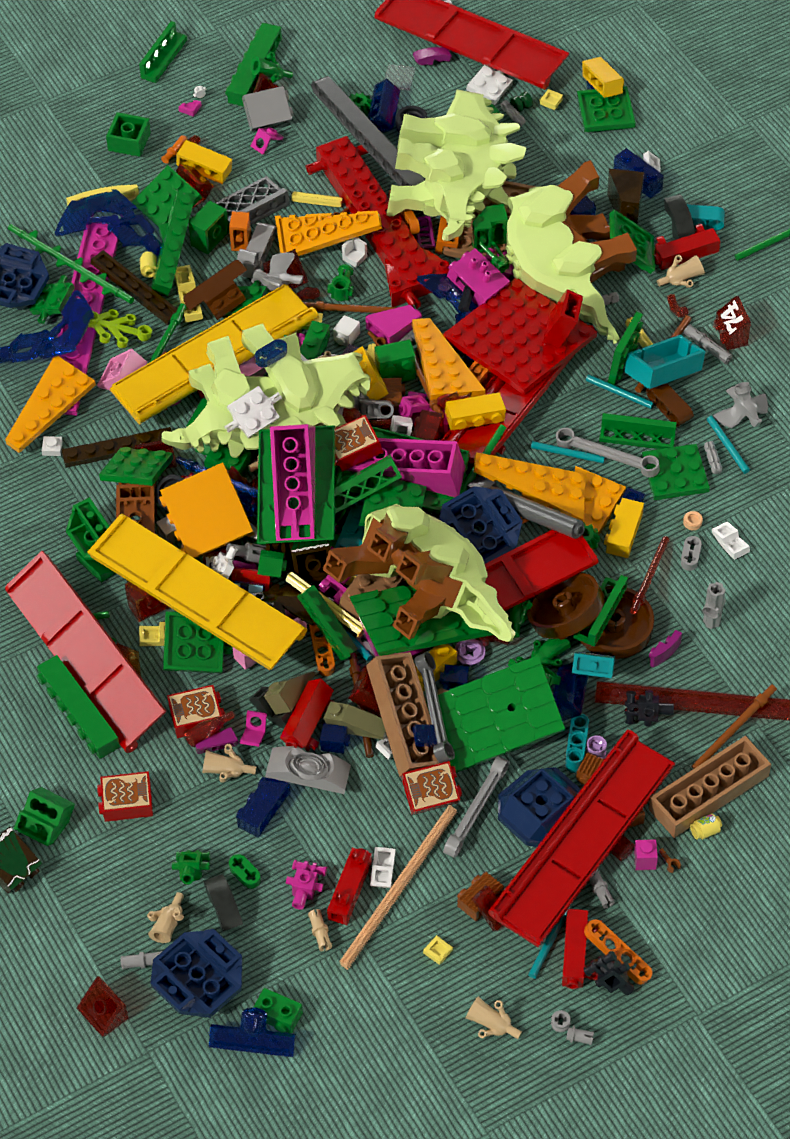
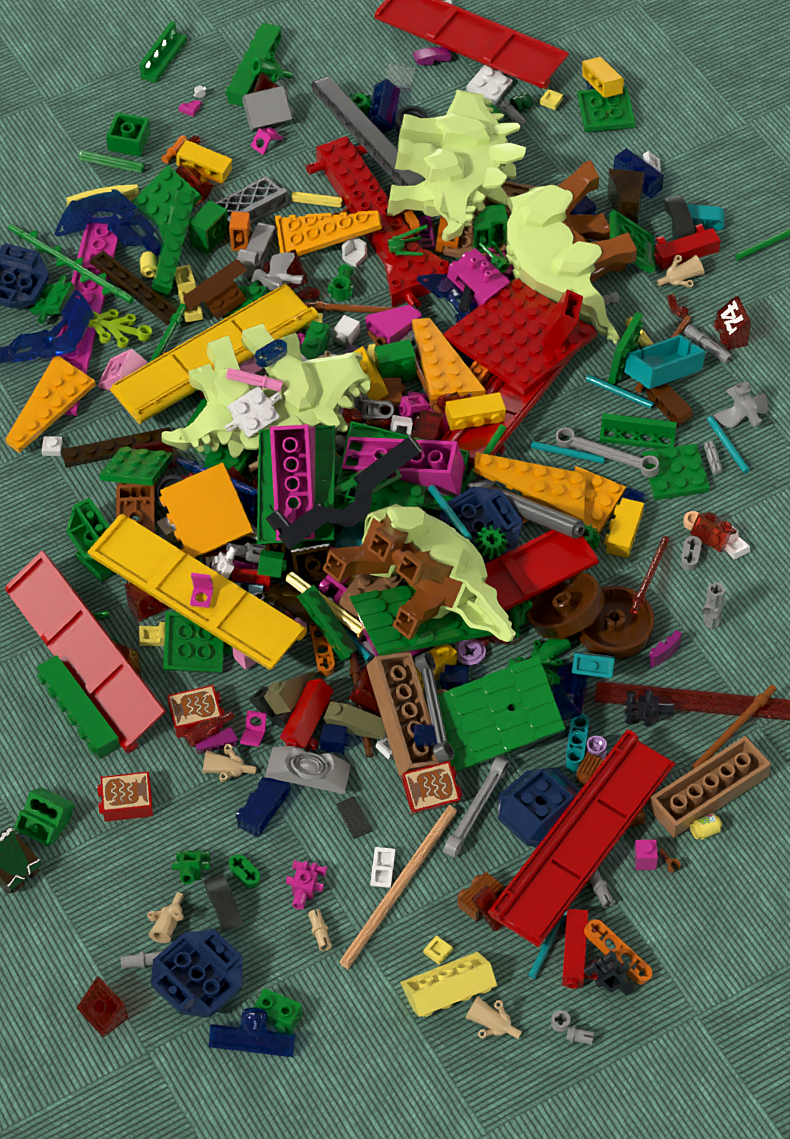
red brick [327,847,372,925] -> none
brick [335,415,383,472] -> none
green fence [573,575,628,647] -> none
clear red tile [610,835,635,862] -> none
none -> green axle [79,150,144,173]
none -> dark pink bracket [190,573,214,608]
none -> bright pink axle [226,368,283,392]
none -> black beam [265,435,423,550]
none -> clear smoke tile [336,796,372,839]
none -> green plant [388,225,428,256]
none -> light yellow slope [400,952,497,1017]
none -> teal bar [428,484,472,540]
none -> green gear [474,525,508,559]
none -> clear red bracket [690,512,737,552]

